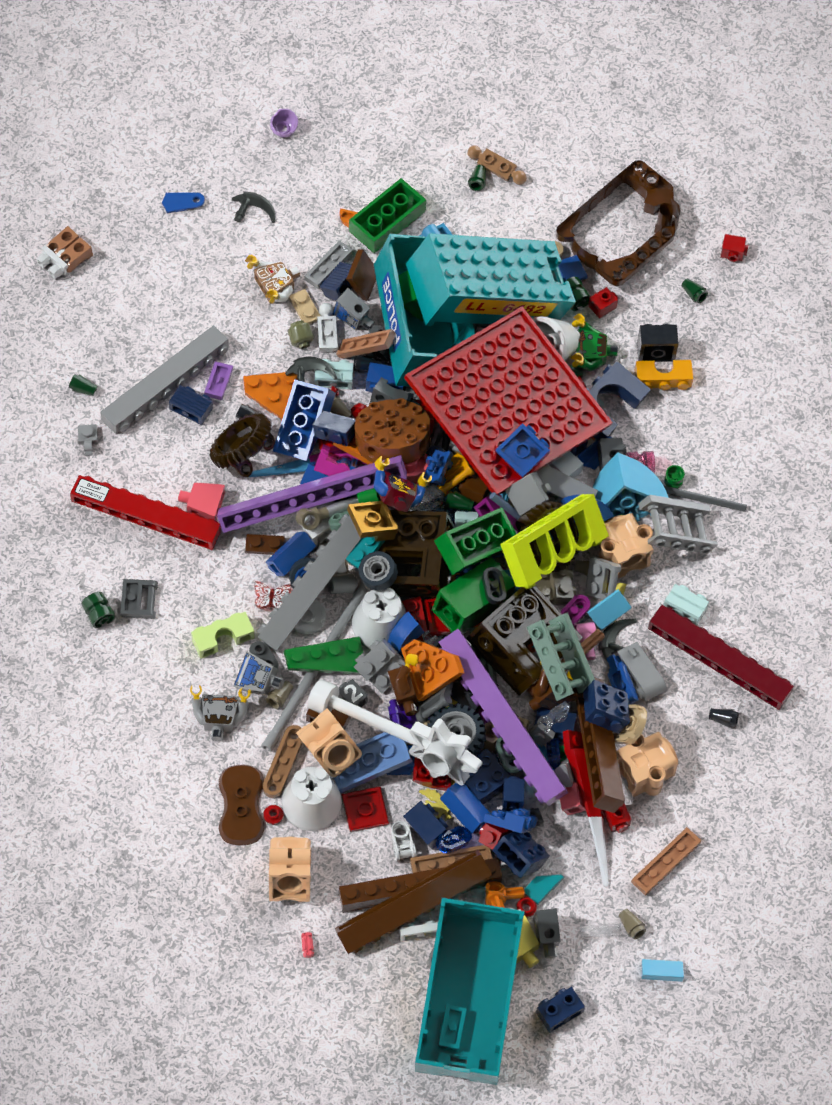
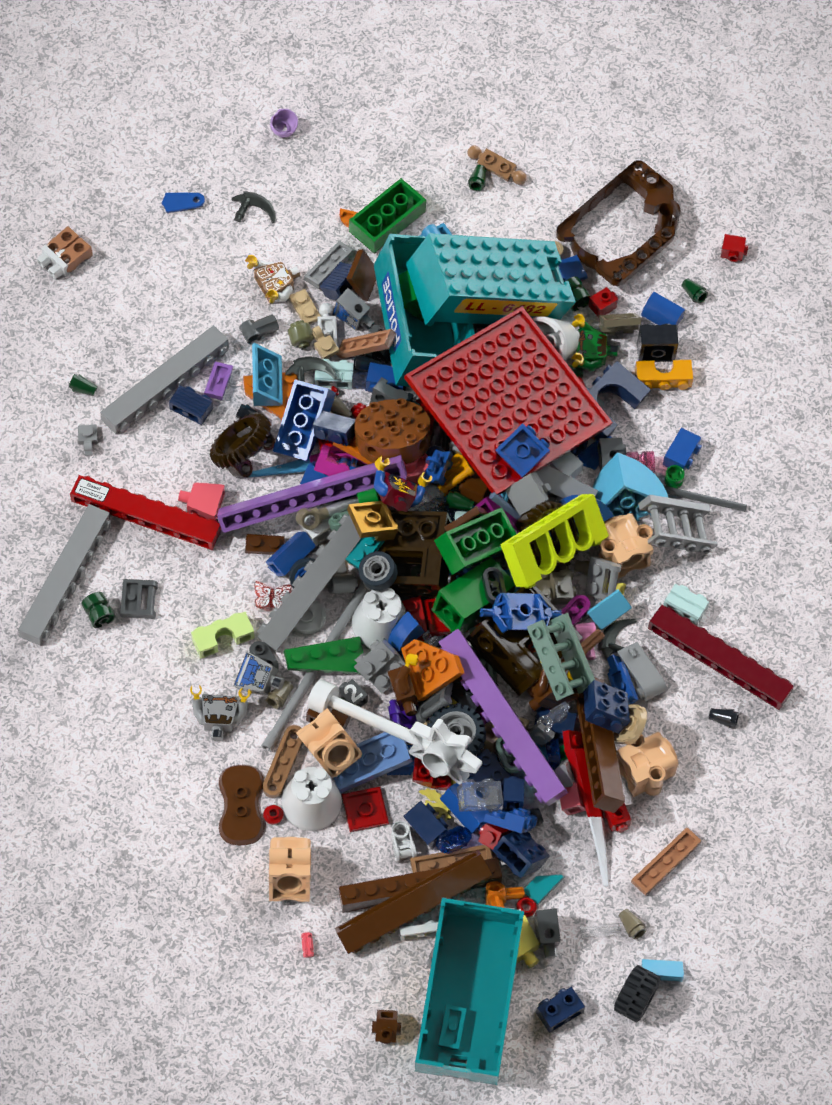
none -> light grey brick [18,504,112,646]
none -> dark grey piece [239,314,279,344]
none -> medium azure slope [252,343,283,406]
none -> tan plate [312,326,339,359]
none -> reddish brown brick [372,1010,401,1044]
none -> reddish brown tile [444,506,488,531]
none -> clear brick [456,779,503,812]
none -> blue plate [480,593,562,633]
none -> dark tan plate [599,313,641,335]
none -> black tyre [614,965,660,1023]
none -> blue brick [641,292,685,326]
none -> blue brick [663,427,702,472]

